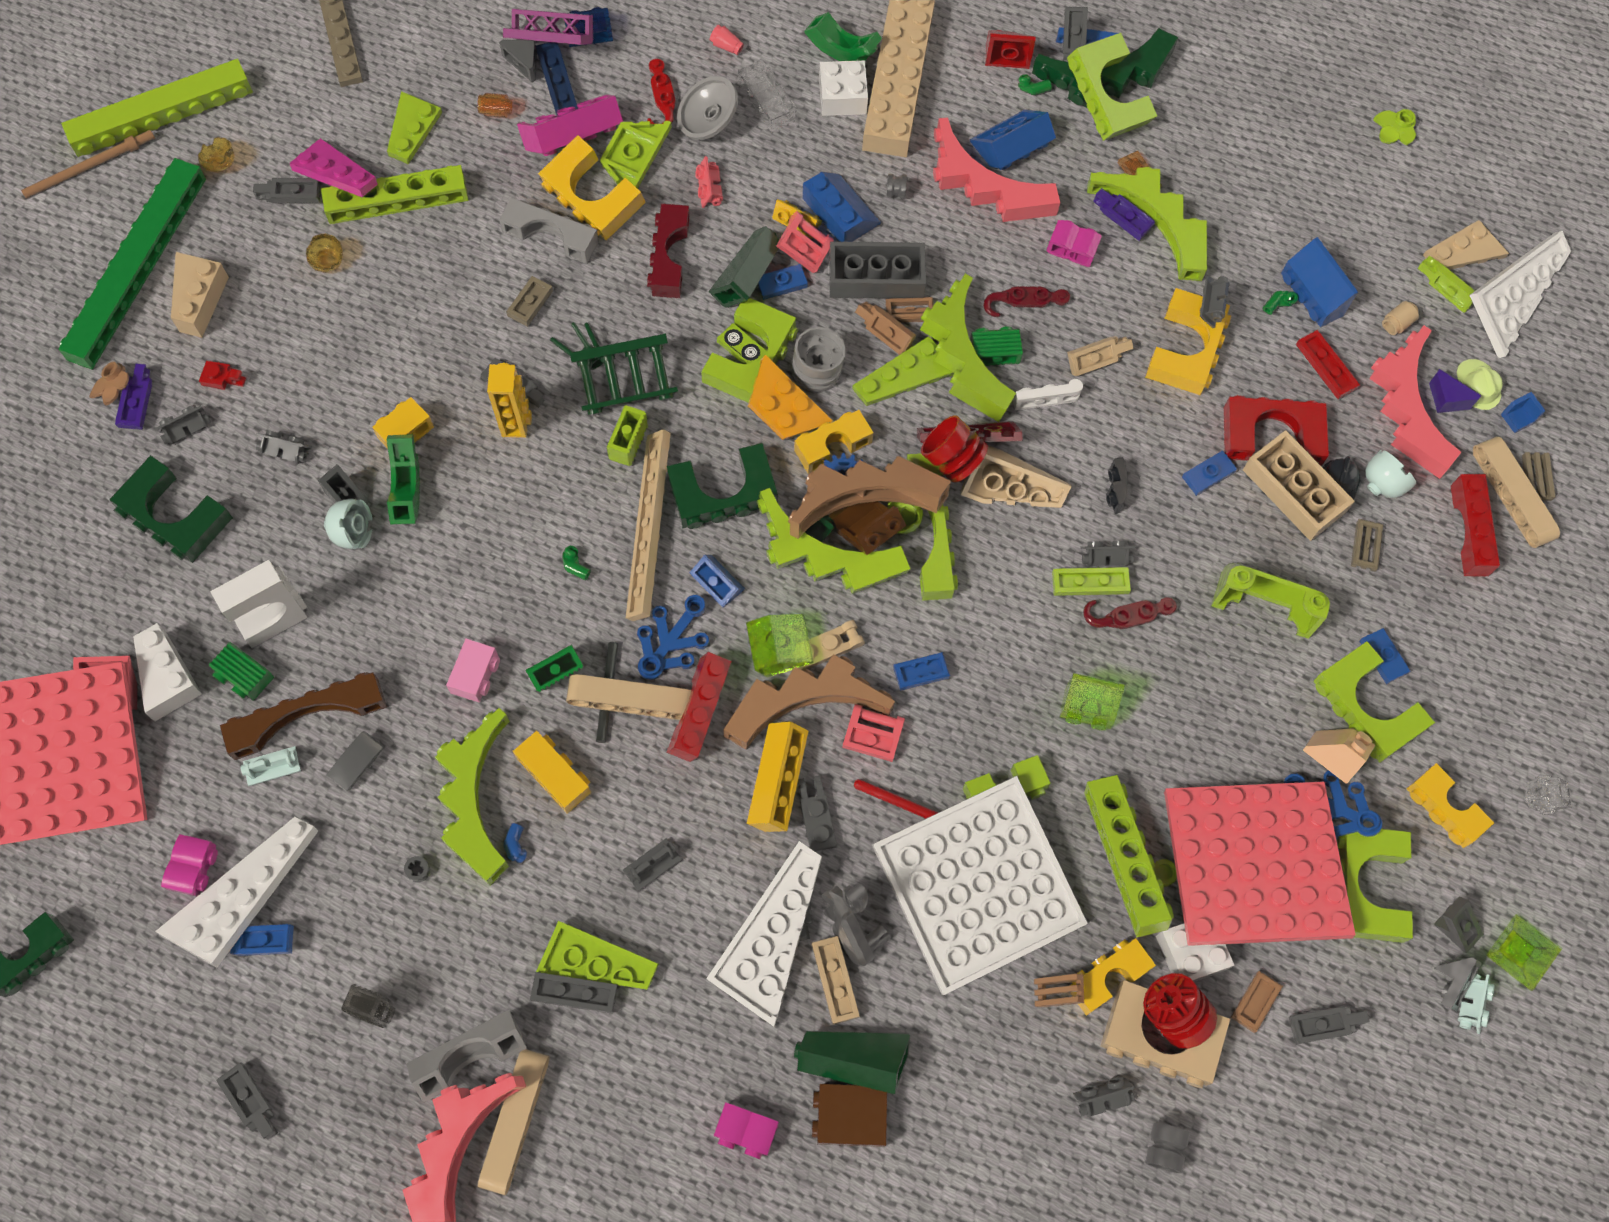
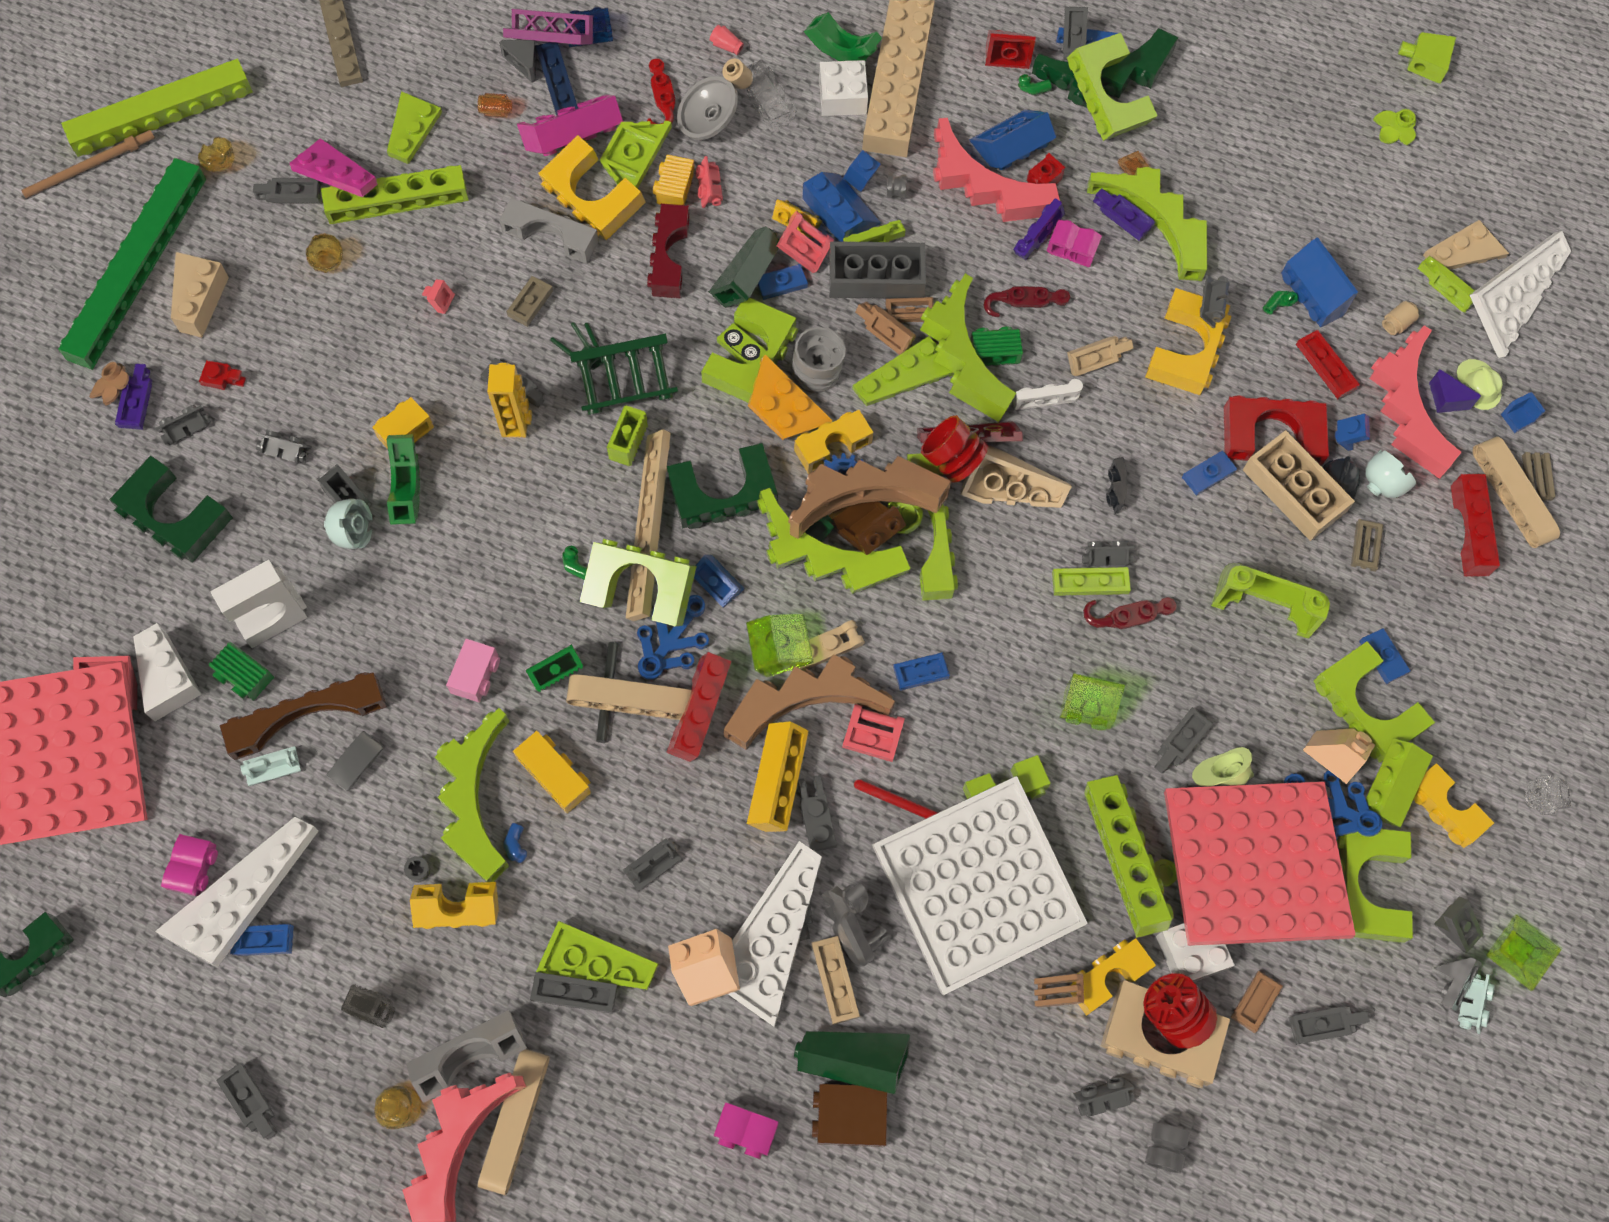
none -> clear yellow hair [374,1085,422,1130]
none -> yellow arch [410,882,499,929]
none -> coral tile [422,279,455,314]
none -> arch [580,538,697,626]
none -> yellow brick [653,154,695,205]
none -> light nougat slope [668,929,740,1006]
none -> tan brick [723,58,753,89]
none -> blue brick [843,150,881,192]
none -> lime hinge [843,220,906,242]
none -> dark purple hinge [1013,198,1065,260]
none -> red brick [1026,153,1065,184]
none -> dark grey hinge [1154,707,1213,773]
none -> yellowish green piece [1192,747,1254,787]
none -> blue bracket [1335,413,1370,451]
none -> lime brick [1366,738,1433,828]
none -> lime torso [1398,32,1456,84]

